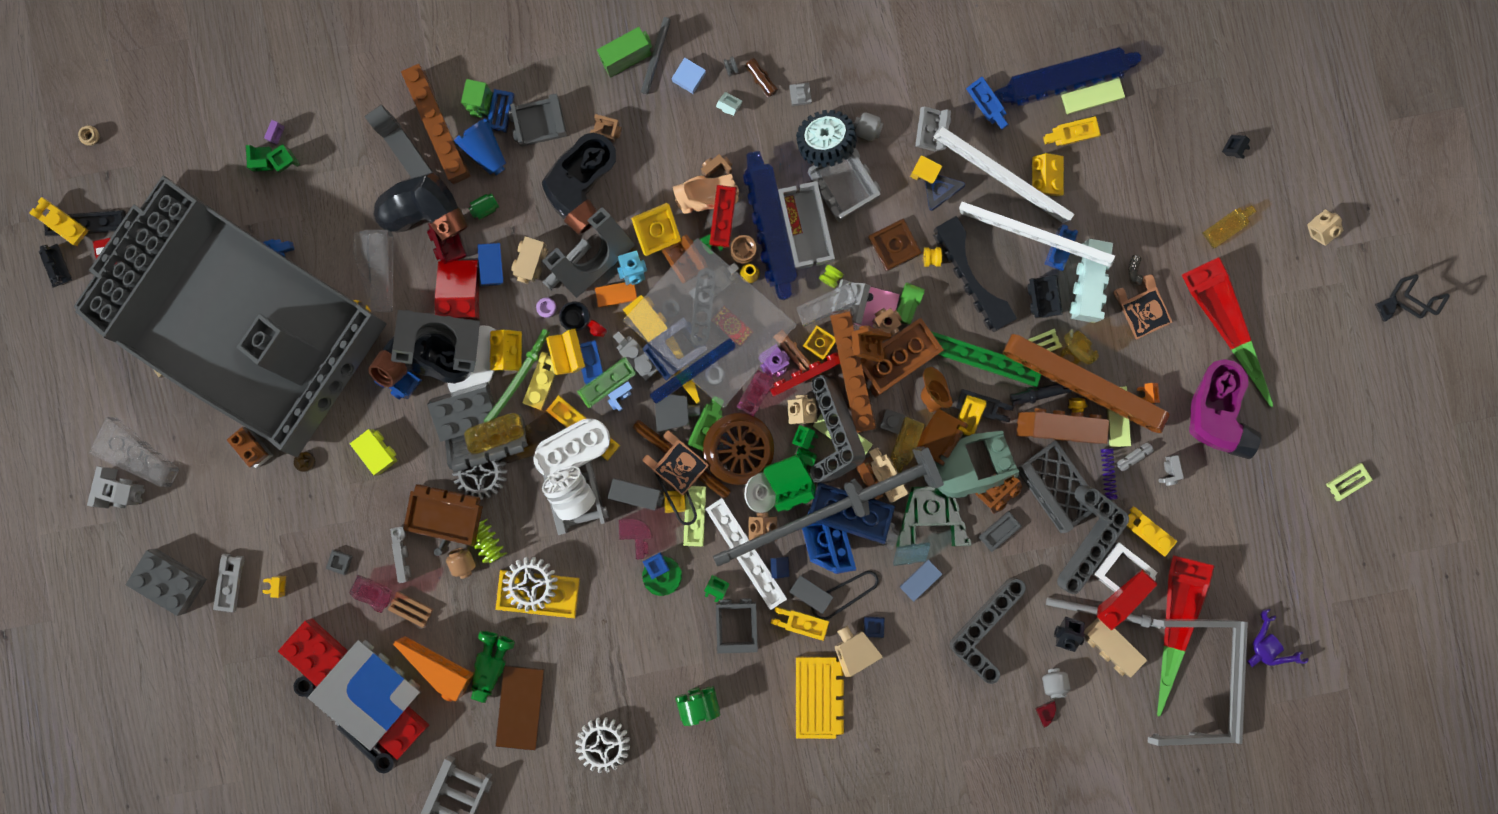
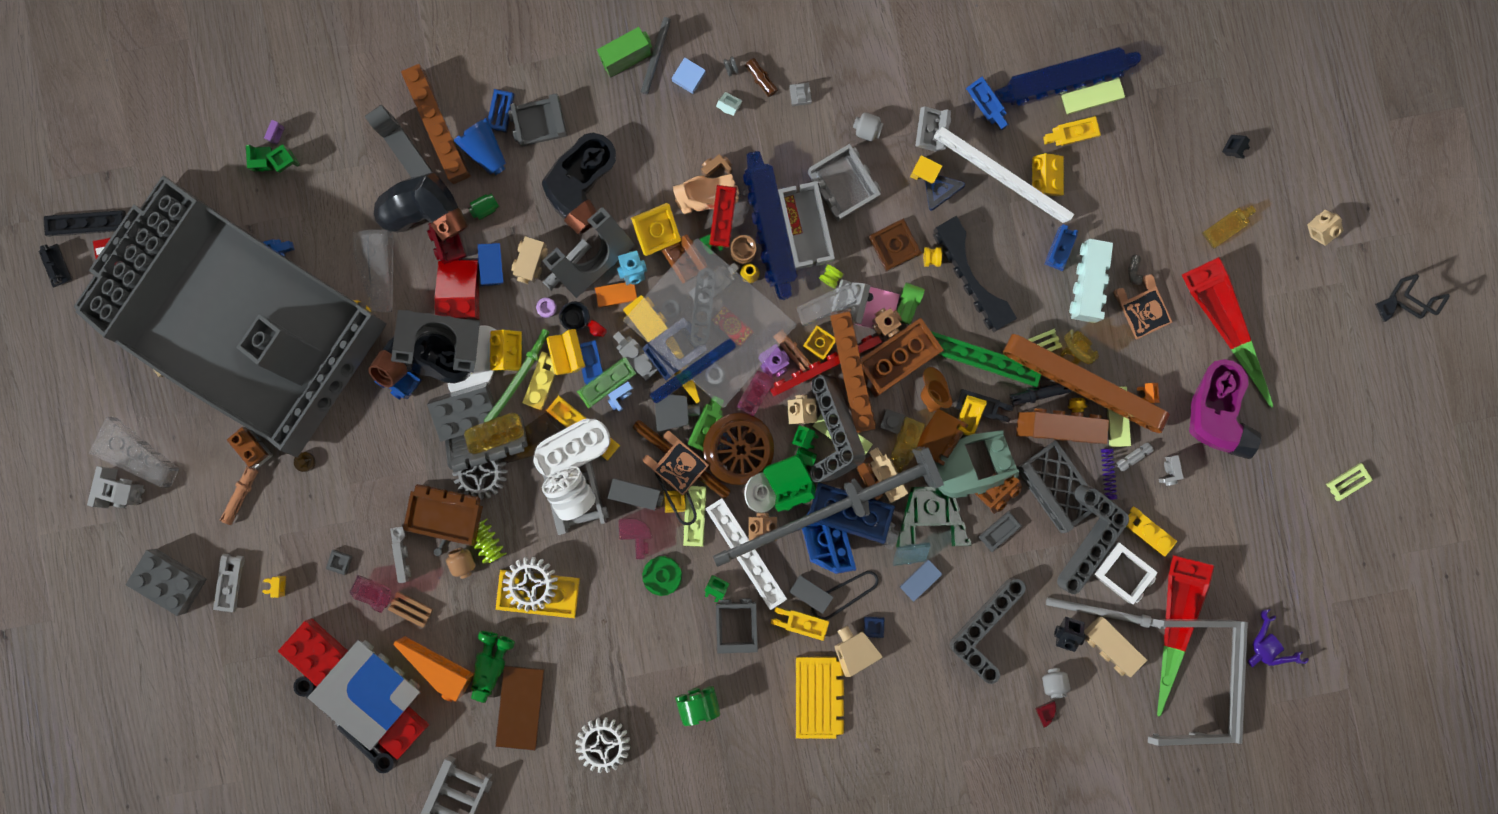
yellow plate [29,197,89,246] -> none
tan plate [78,126,100,146] -> none
neon yellow brick [350,429,398,476] -> none
bright green brick [461,79,493,118] -> none
medium nougat window [590,114,622,143] -> none
blue tile [643,552,670,579] -> none
dark blue tile [771,557,790,579] -> none
wheel [796,110,857,167] -> none
dark orange bracket [851,325,891,362] -> none
white tile [959,202,1115,267] -> none
black bracket [1027,275,1063,319] -> none
red slope [1097,569,1157,631] -> none
none -> nougat pin [220,466,259,525]

